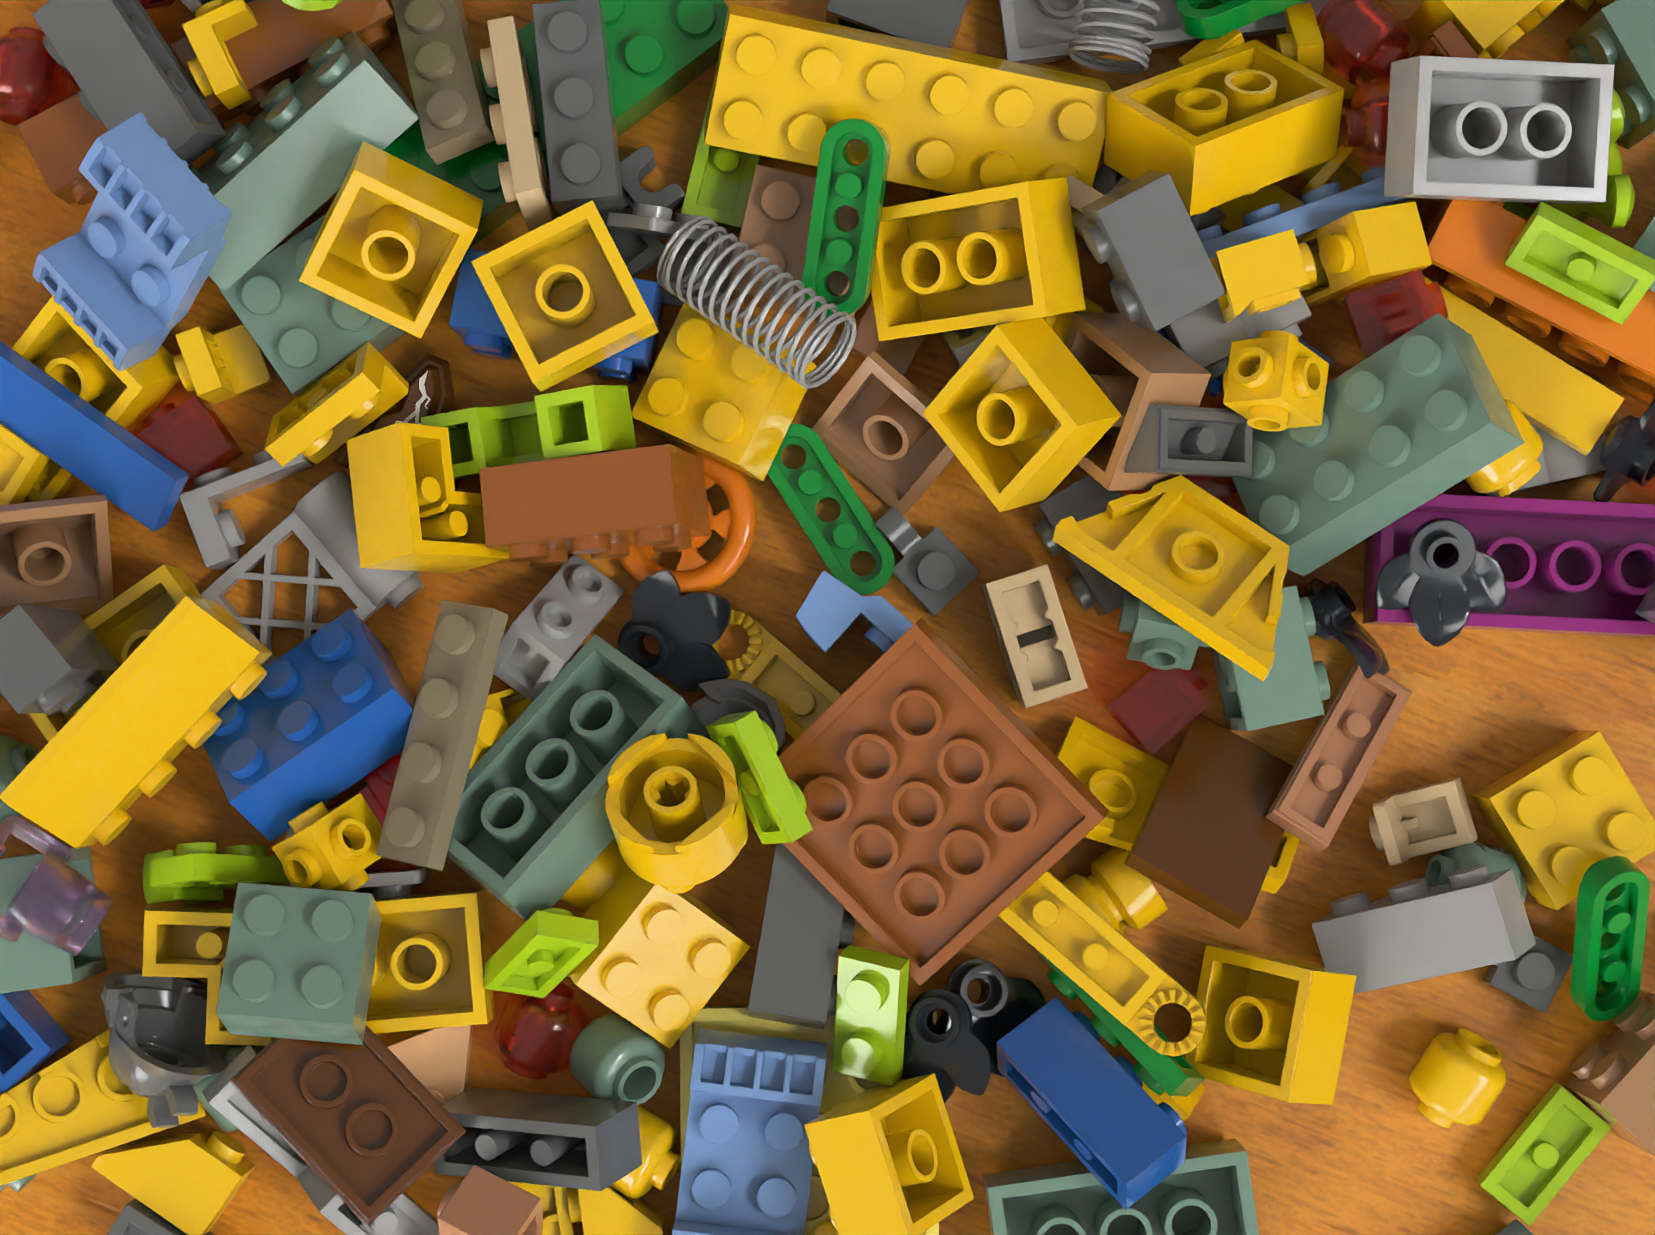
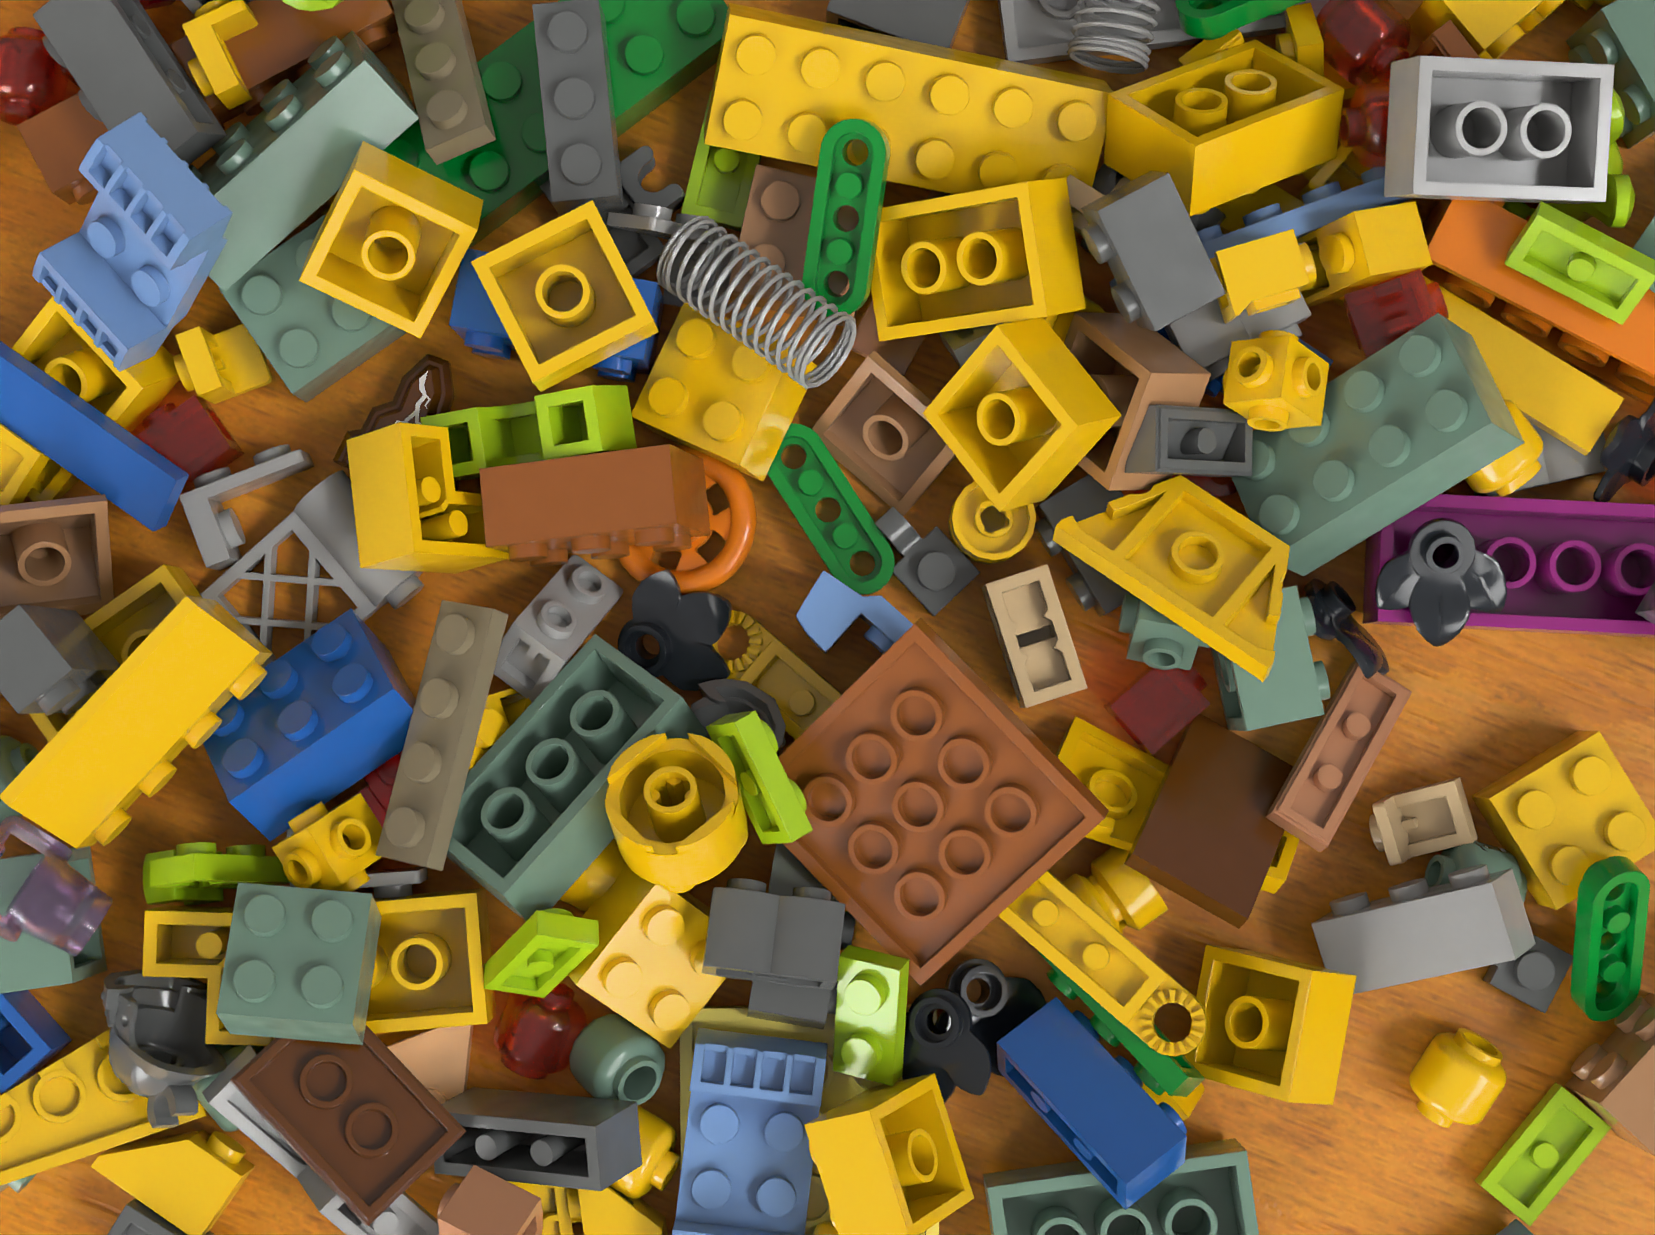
yellow bracket [264,341,409,467] -> none
tan wing [480,16,554,232] -> none
none -> dark grey brick [702,878,845,990]
none -> yellow wheel [948,481,1036,565]

